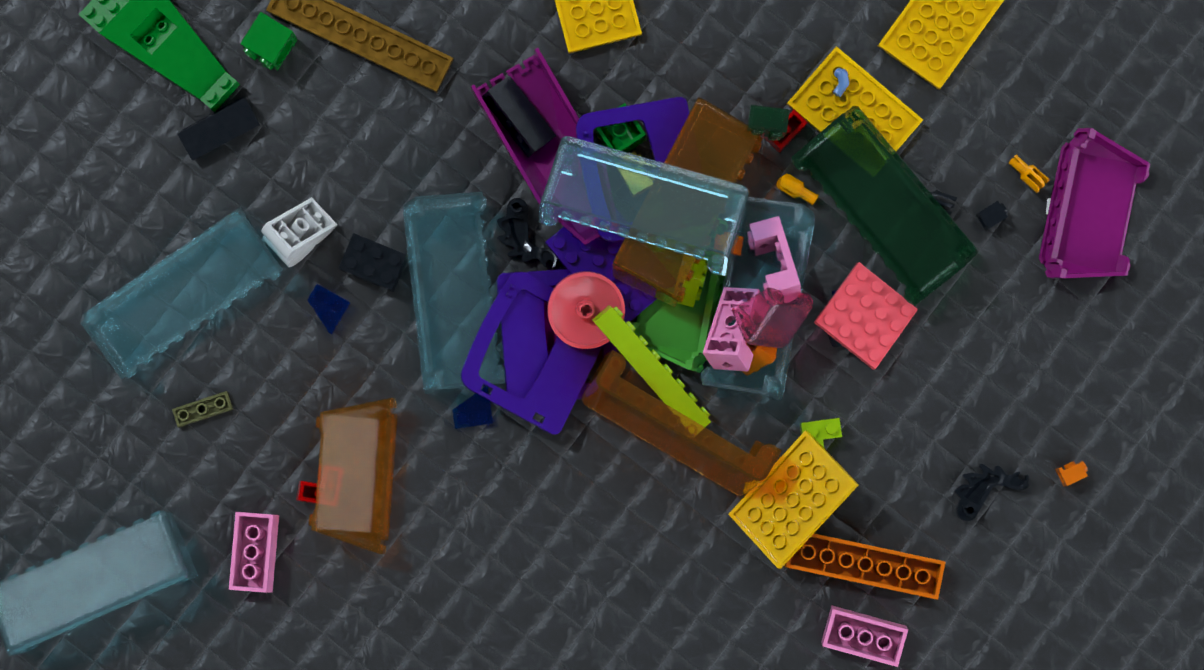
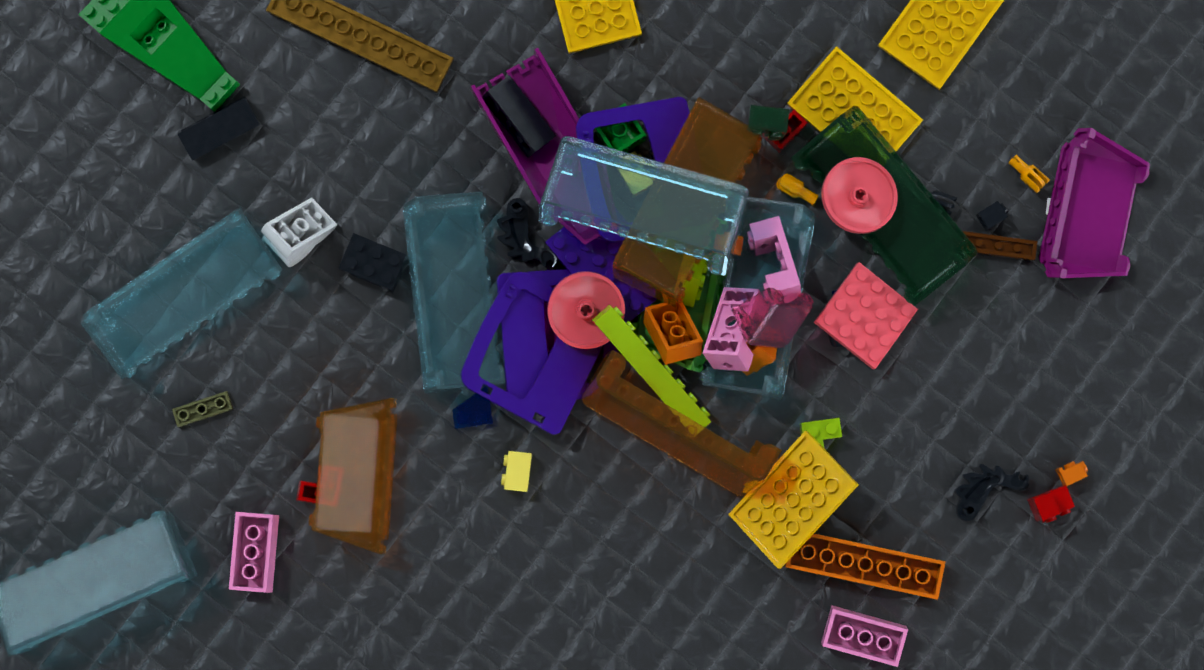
green brick [240,12,298,71] -> none
clear blue wing [307,284,350,334] -> none
medium blue arm [833,68,849,98] -> none
none -> light yellow brick [501,451,532,492]
none -> orange brick [643,298,703,365]
none -> coral dish [821,157,898,234]
none -> reddish brown plate [958,231,1037,261]
none -> red brick [1027,485,1075,523]

